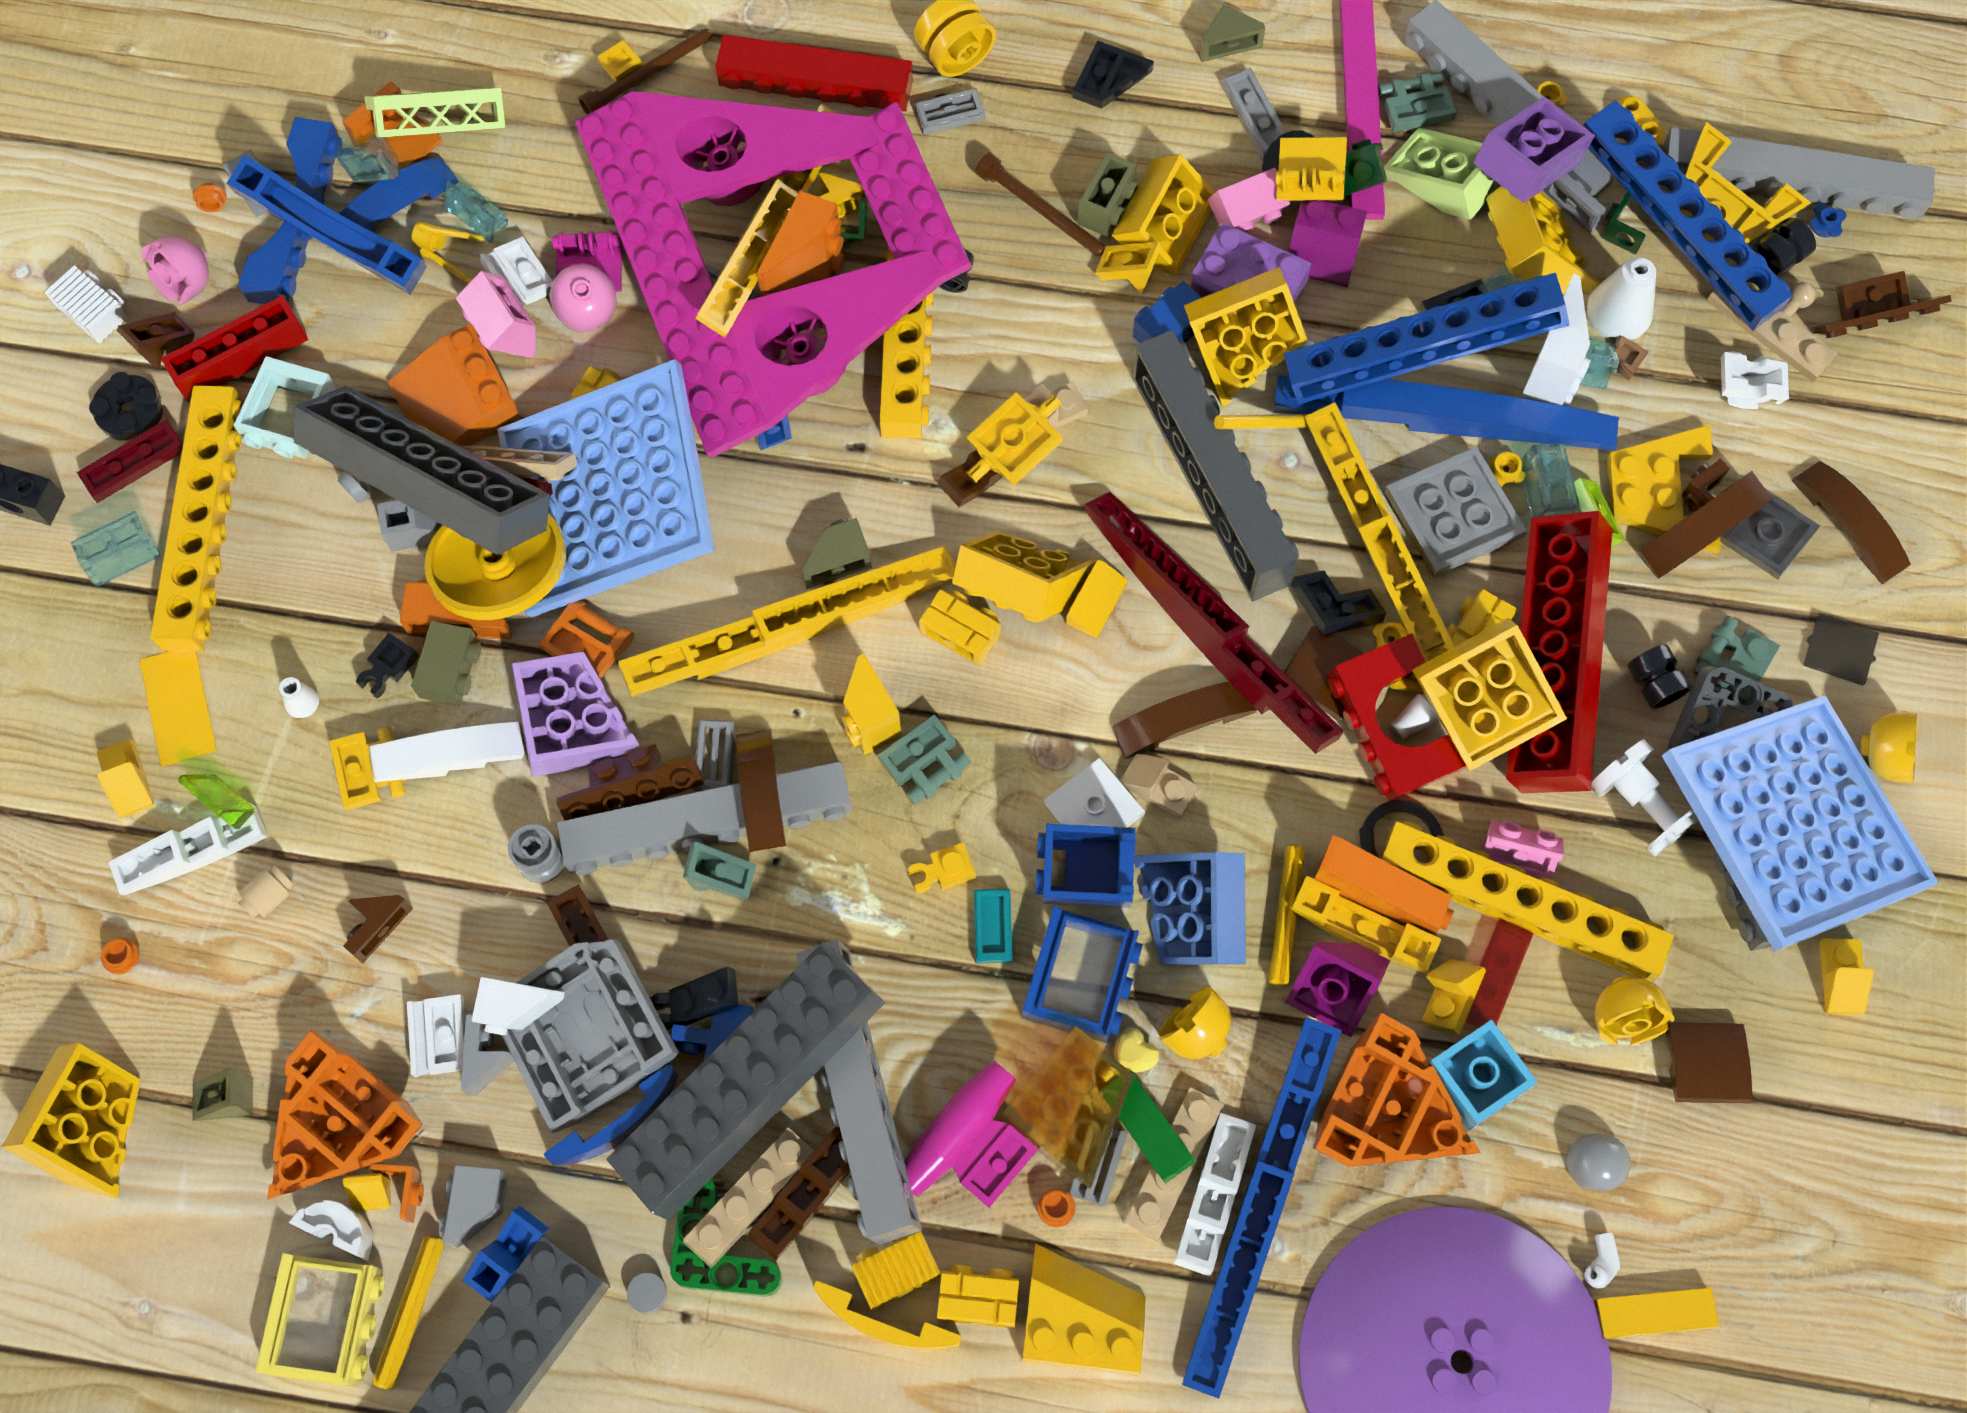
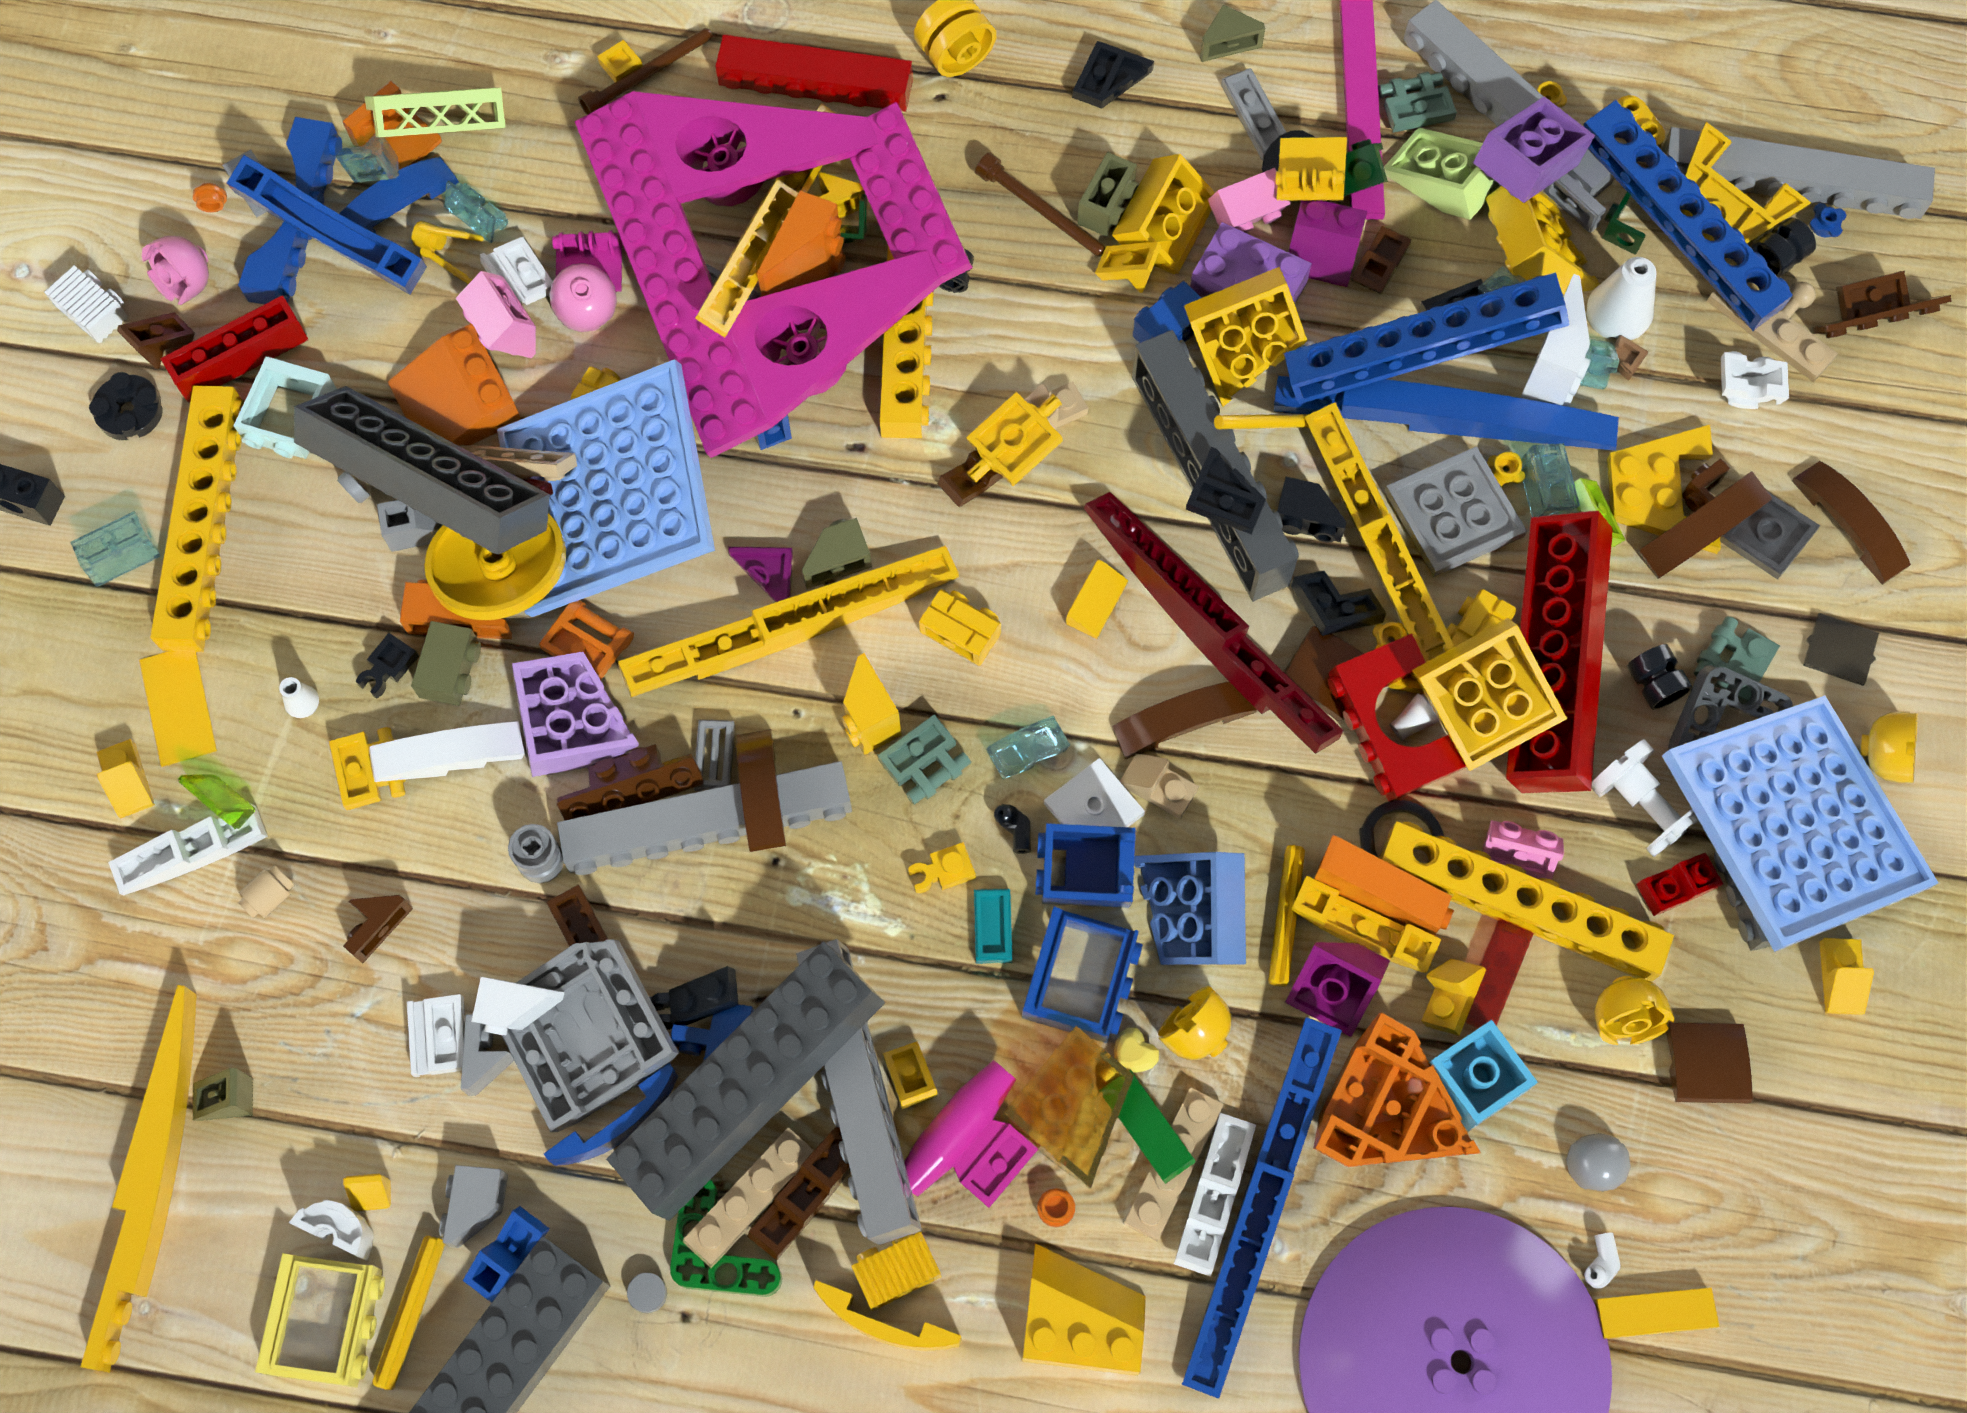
yellow wedge [1,1043,141,1199] -> none
dark red plate [76,419,183,503] -> none
orange plate [101,938,140,975] -> none
orange wedge [267,1030,423,1200] -> none
orange bracket [369,1164,424,1223] -> none
sand green slope [683,841,757,900] -> none
light grey tile [915,88,985,135] -> none
yellow brick [937,1265,1019,1329] -> none
yellow wedge [952,531,1097,622] -> none
light grey tile [1069,1121,1128,1207] -> none
none -> yellow slope [80,985,197,1373]
none -> magenta tile [728,546,793,602]
none -> yellow slope [882,1041,938,1109]
none -> clear light blue slope [986,716,1070,779]
none -> black arm [994,804,1031,854]
none -> black wing [1186,447,1266,535]
none -> black slope [1277,476,1347,543]
none -> reddish brown slope [1351,226,1411,294]
none -> red slope [1636,852,1724,916]

